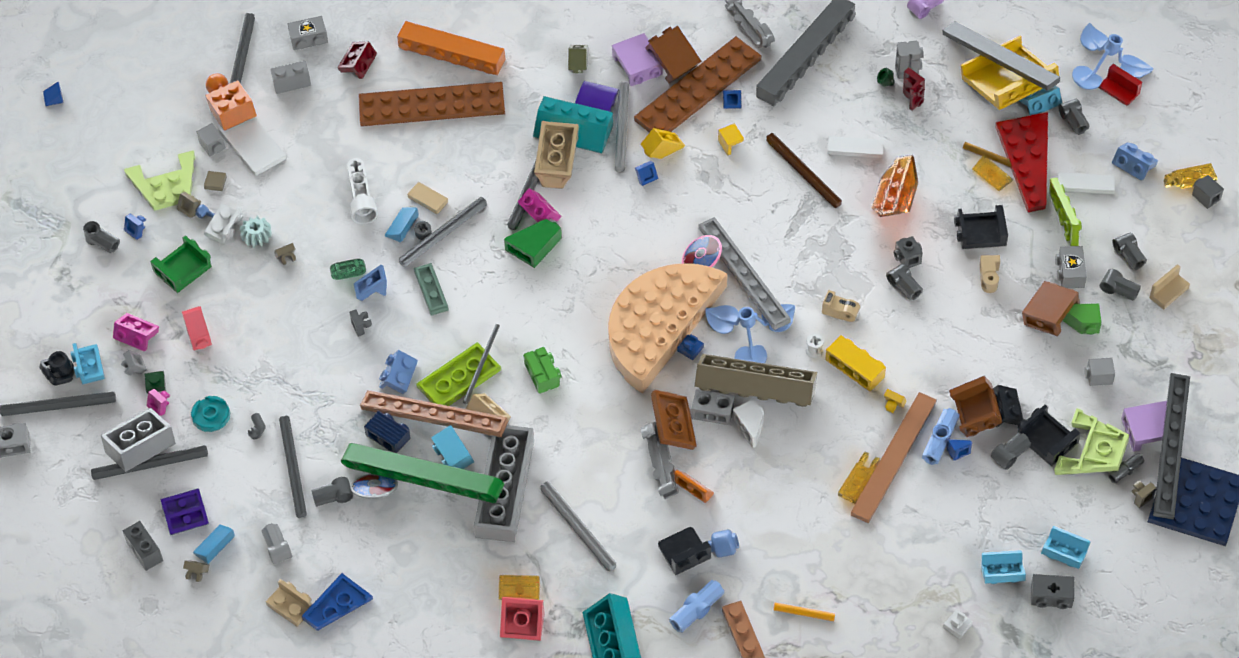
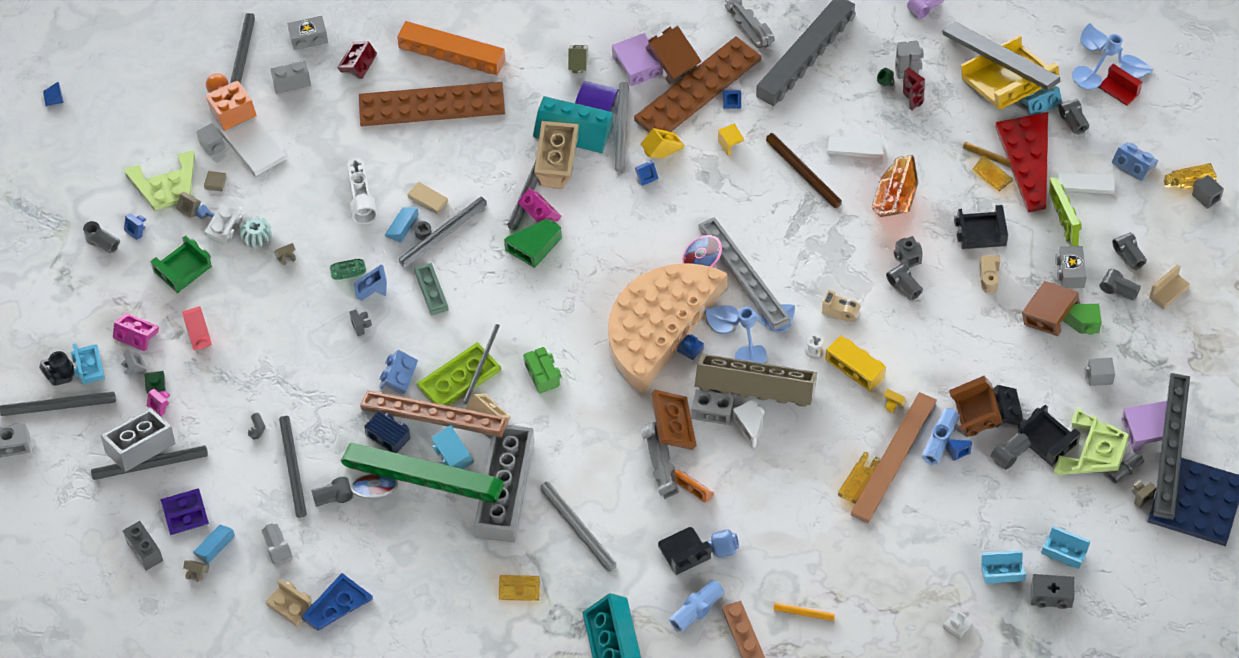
teal tile [191,396,230,432] -> none
coral slope [500,597,545,641] -> none

